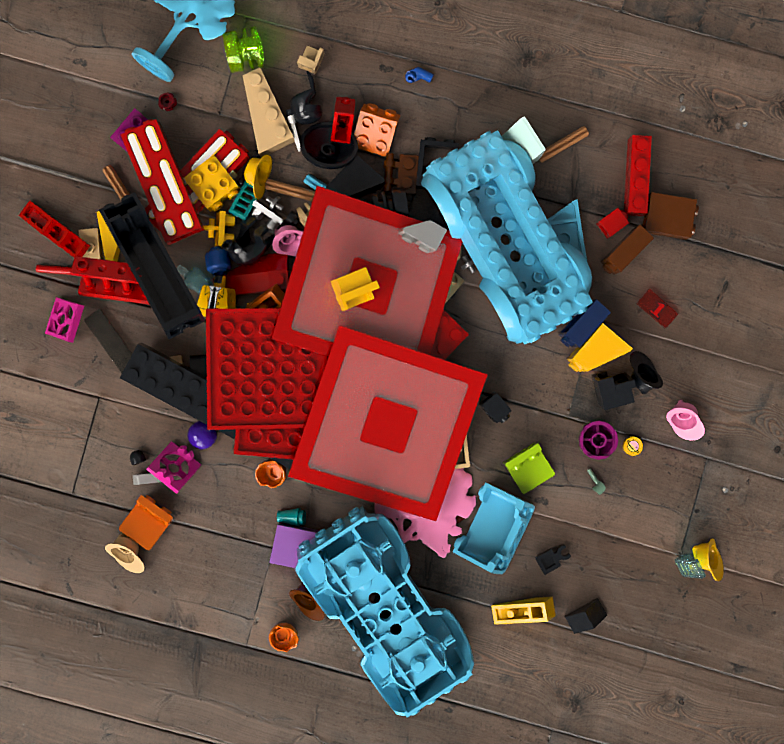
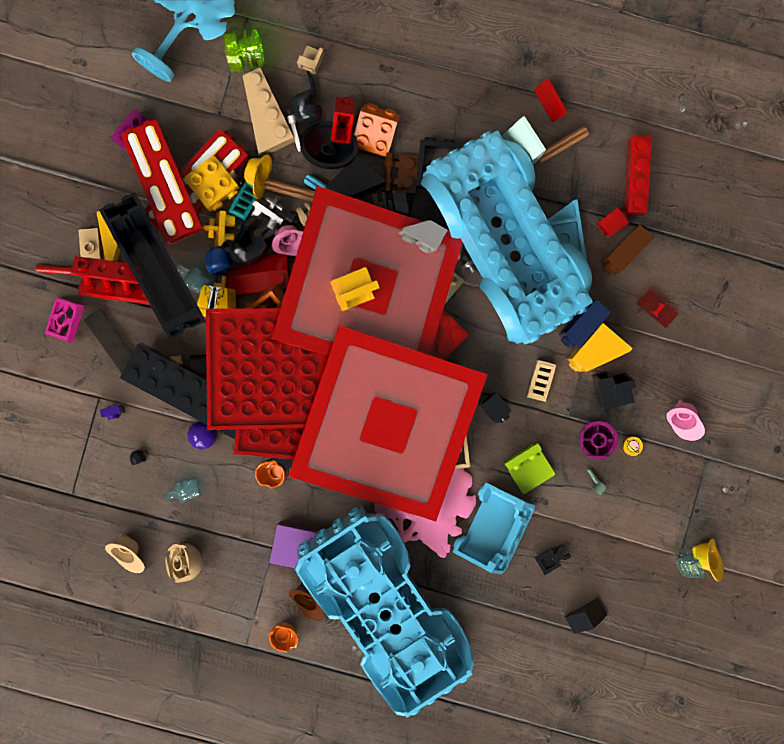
red slope [19,201,91,258] -> none
medium nougat axle [103,165,130,200] -> none
orange bracket [119,495,173,550] -> none
light grey beam [133,473,161,485] -> none
dark pink piece [147,441,201,494] -> none
dark red plate [158,92,177,111] -> none
teal cone [277,508,306,527] -> none
blue arm [405,67,434,83] -> none
yellow slope [491,597,556,624] -> none
black piece [630,351,663,394] -> none
reddish brown brick [642,192,699,240] -> none
none -> dark purple plate [100,405,125,420]
none -> clear light blue piece [164,477,201,503]
none -> tan cylinder [165,543,202,583]
none -> tan slope [527,360,556,402]
none -> red slope [535,79,567,122]

